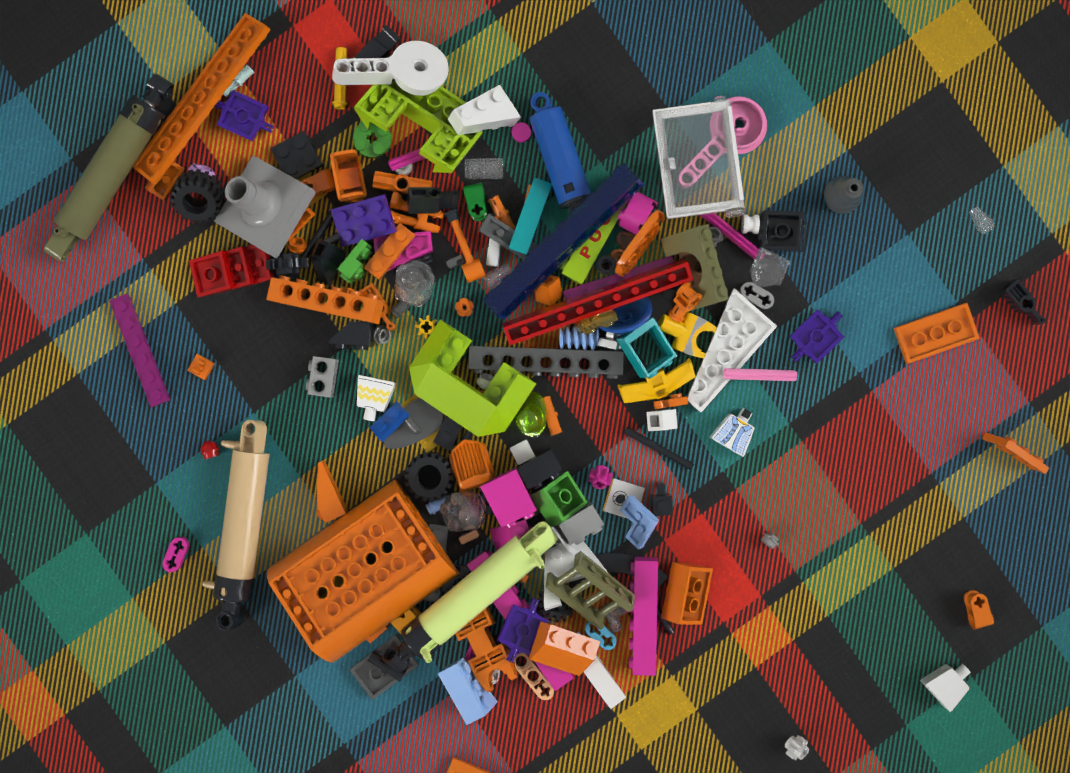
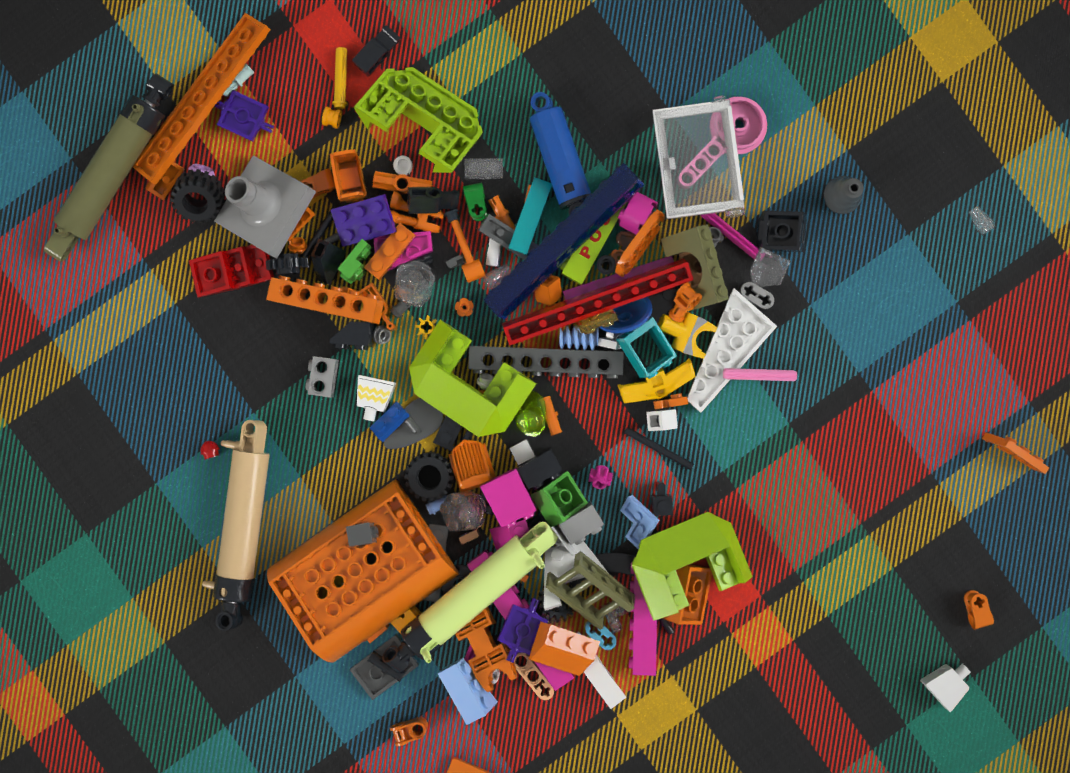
magenta plate [109,294,171,407] -> none
dark pink beam [163,536,190,572] -> none
orange tile [187,354,215,380] -> none
black plate [270,131,323,180] -> none
orange slope [316,460,349,523] -> none
white beam [332,41,449,96] -> none
bright green plate [353,121,392,158] -> none
dark pink axle [388,148,425,171] -> none
white wedge [448,85,521,135] -> none
dark pink tile [512,122,531,143] -> none
white sticker [602,478,645,519] -> none
torso [709,408,754,457] -> none
white wheel [741,214,760,234] -> none
light grey plate [761,532,779,549] -> none
white gear [785,735,809,760] -> none
dark purple plate [789,309,844,364] -> none
orange tile [893,303,980,364] -> none
black piece [998,279,1046,325] -> none
none -> light orange wheel [322,106,342,129]
none -> dark grey brick [346,522,379,547]
none -> orange piece [389,717,428,747]
none -> lime slope [632,512,753,621]

